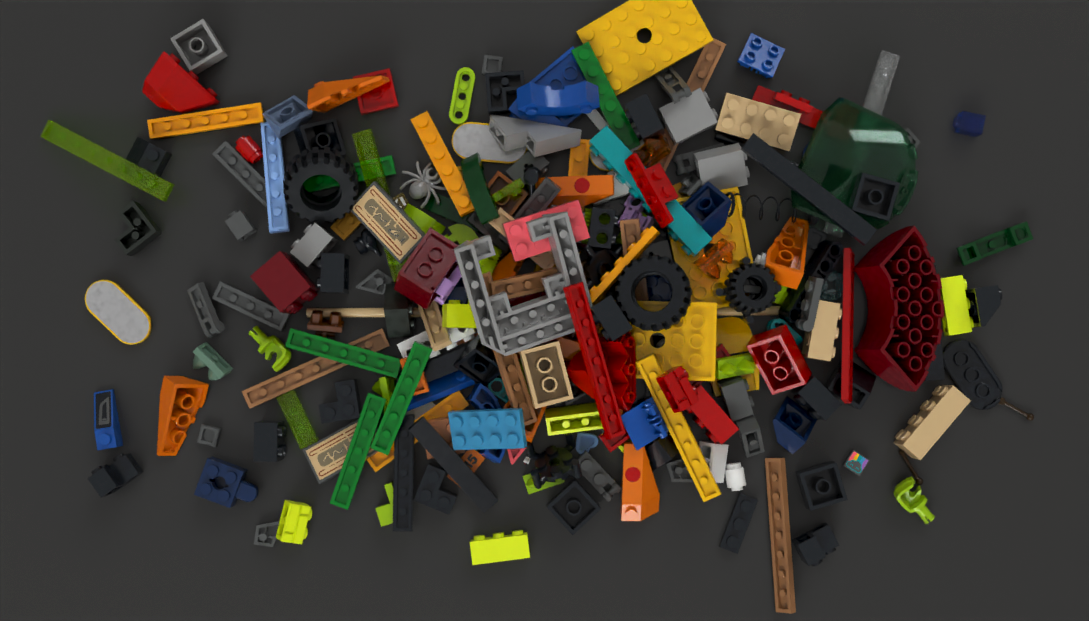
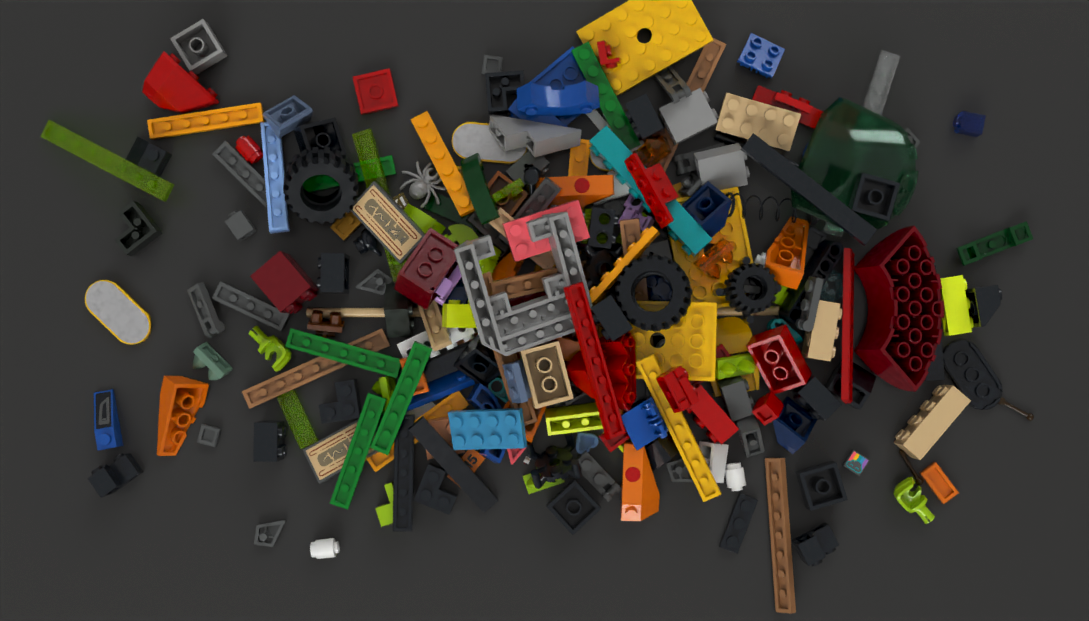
dark blue brick [194,456,259,508] -> none
neon yellow brick [276,500,312,545] -> none
light grey brick [290,223,338,269] -> none
orange wedge [307,75,390,113] -> none
lime plate [449,67,475,125] -> none
neon yellow brick [470,530,530,565] -> none
none -> white brick [310,538,340,559]
none -> sand blue bracket [503,360,531,403]
none -> red bracket [597,40,622,69]
none -> red panel [752,391,784,426]
none -> orange tile [919,462,959,504]

